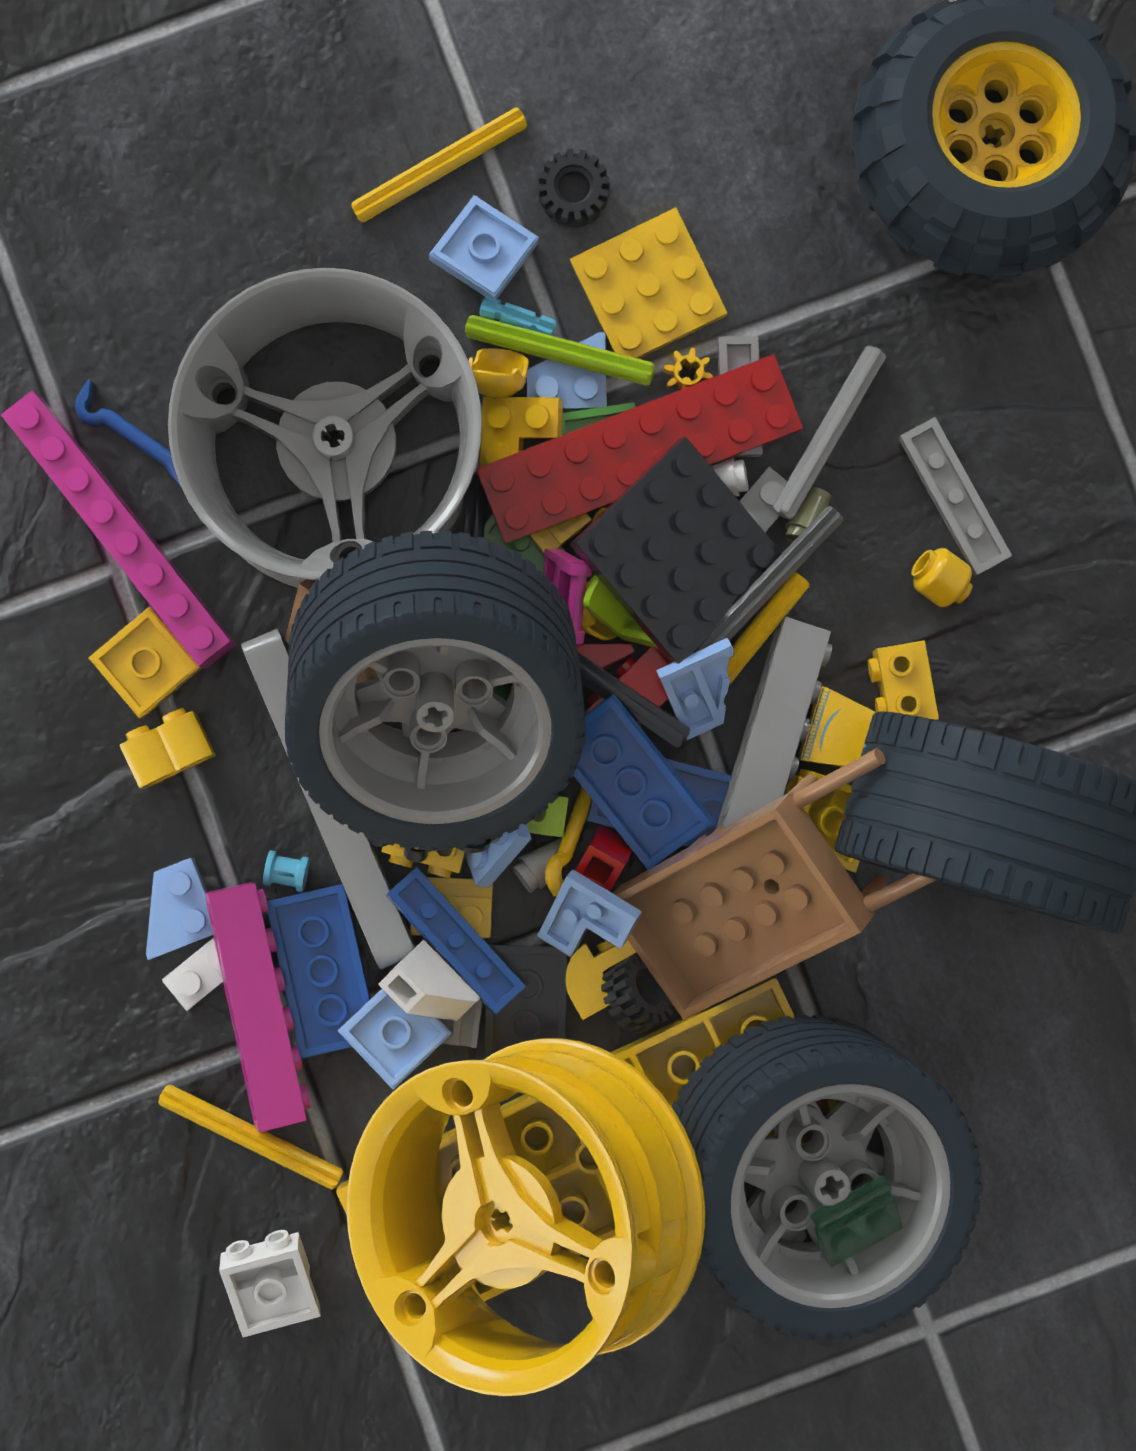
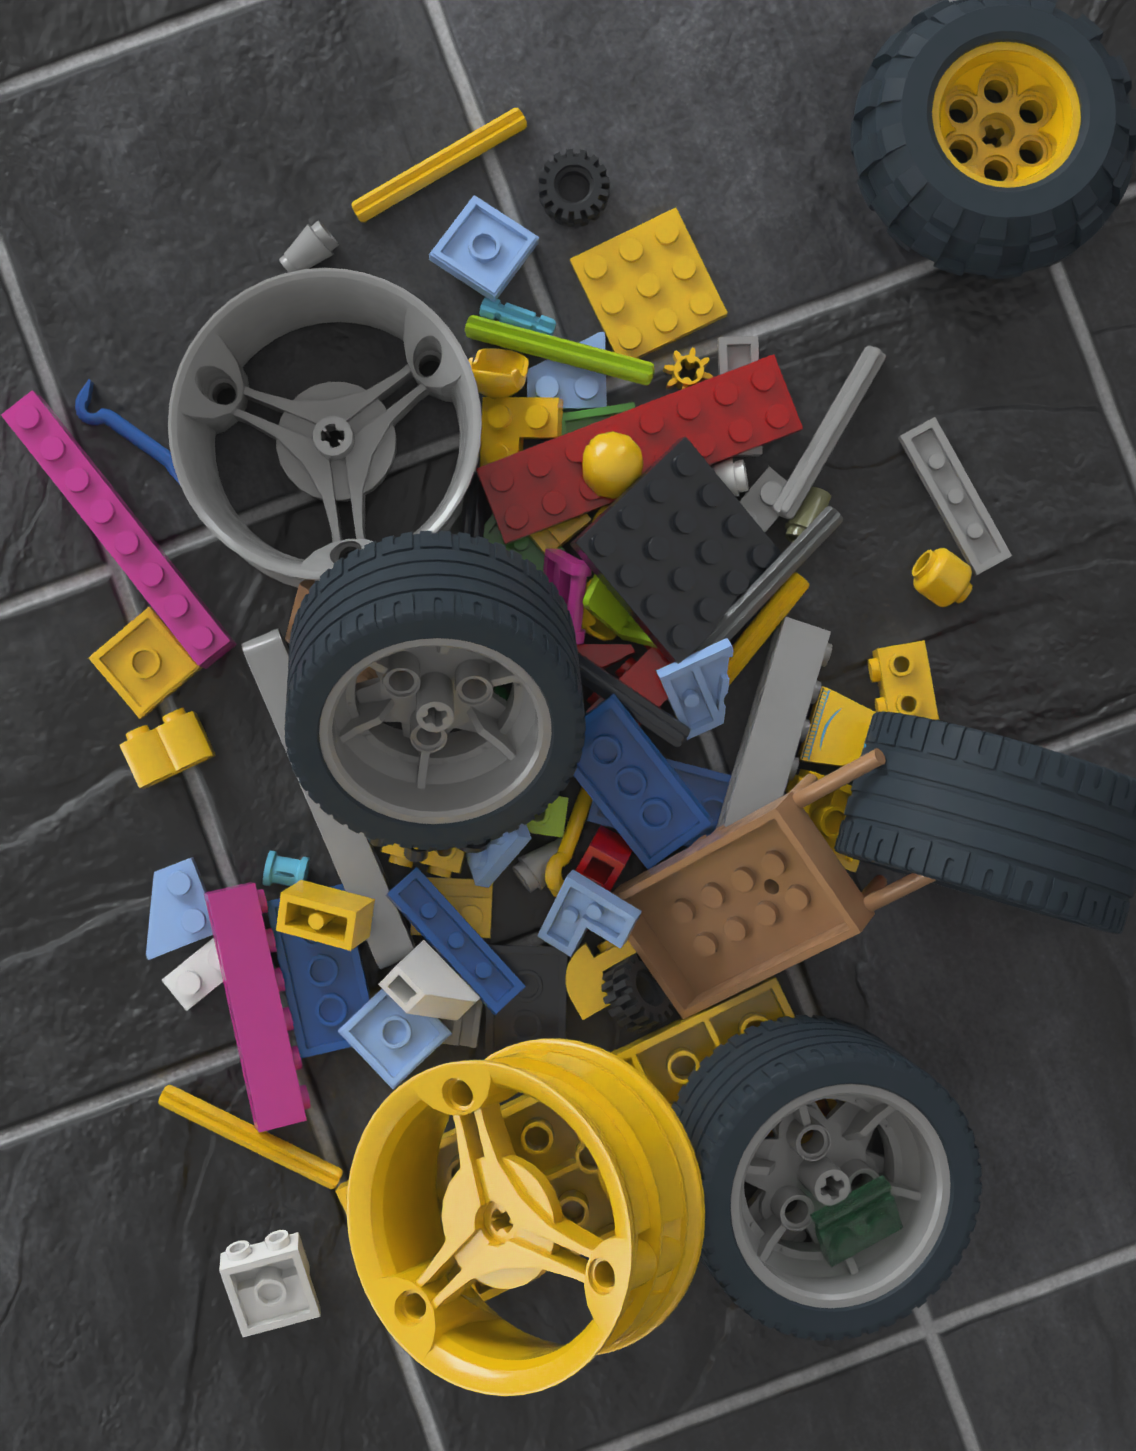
none -> yellow brick [276,880,375,951]
none -> light grey cone [279,220,339,272]
none -> yellow hair [582,431,643,499]

